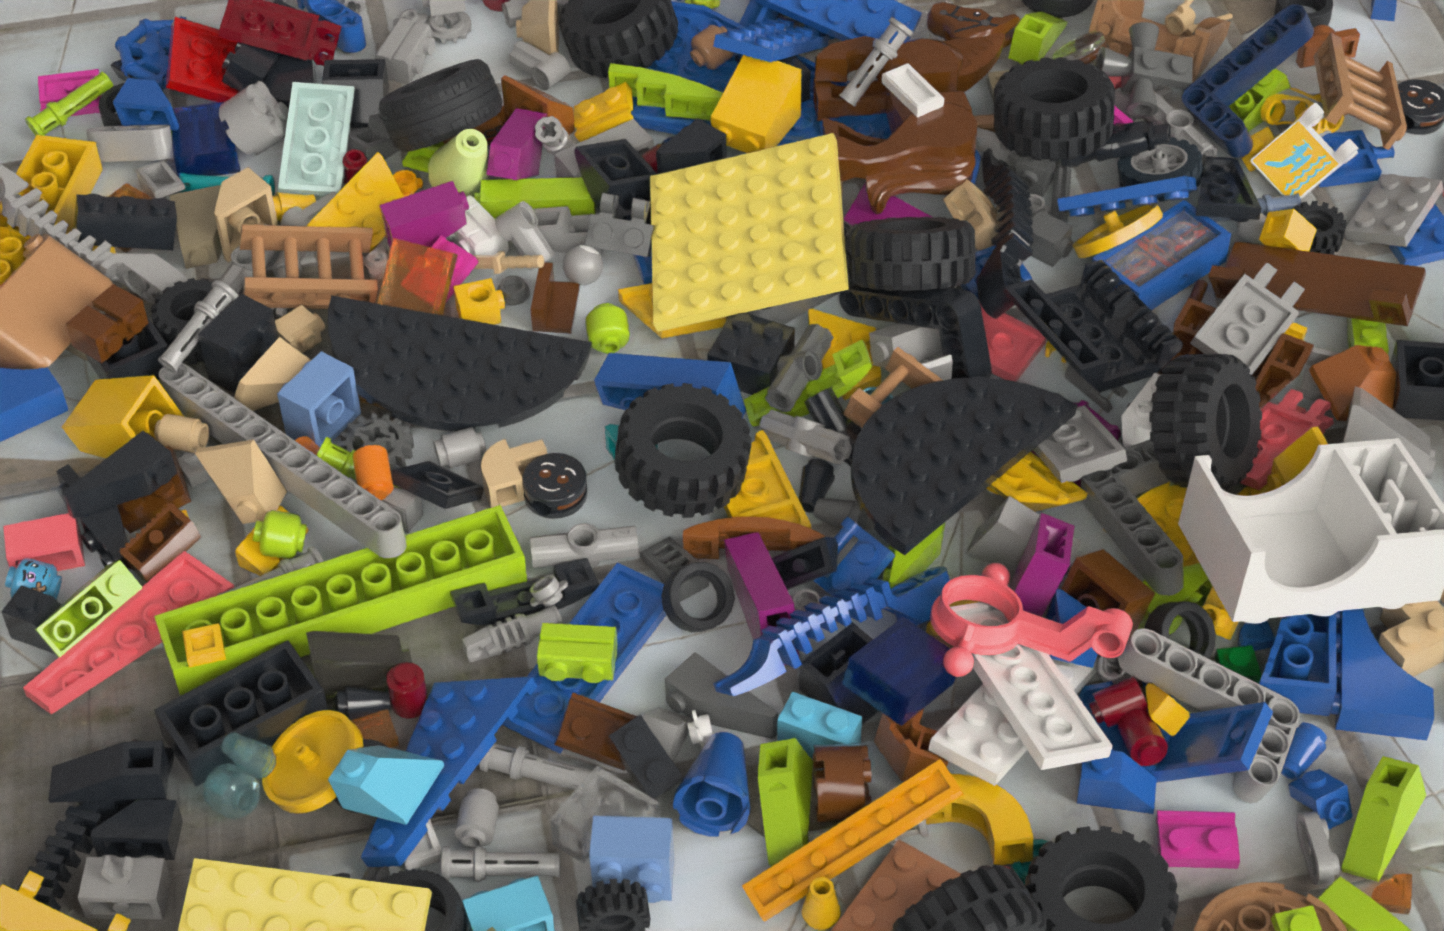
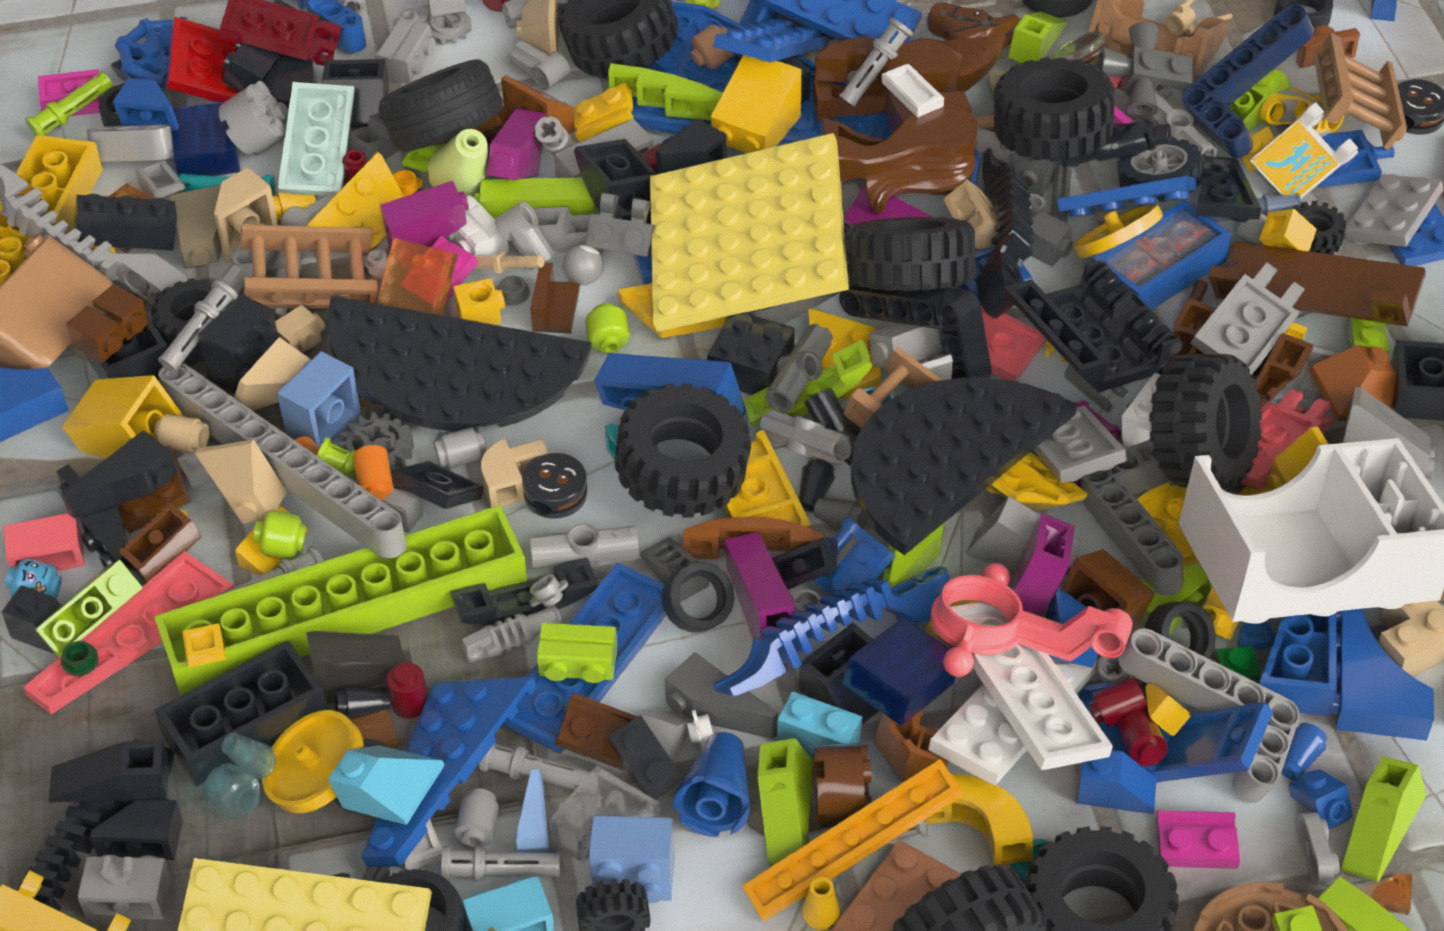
none -> dark green plate [61,641,99,676]
none -> light blue slope [516,769,550,853]

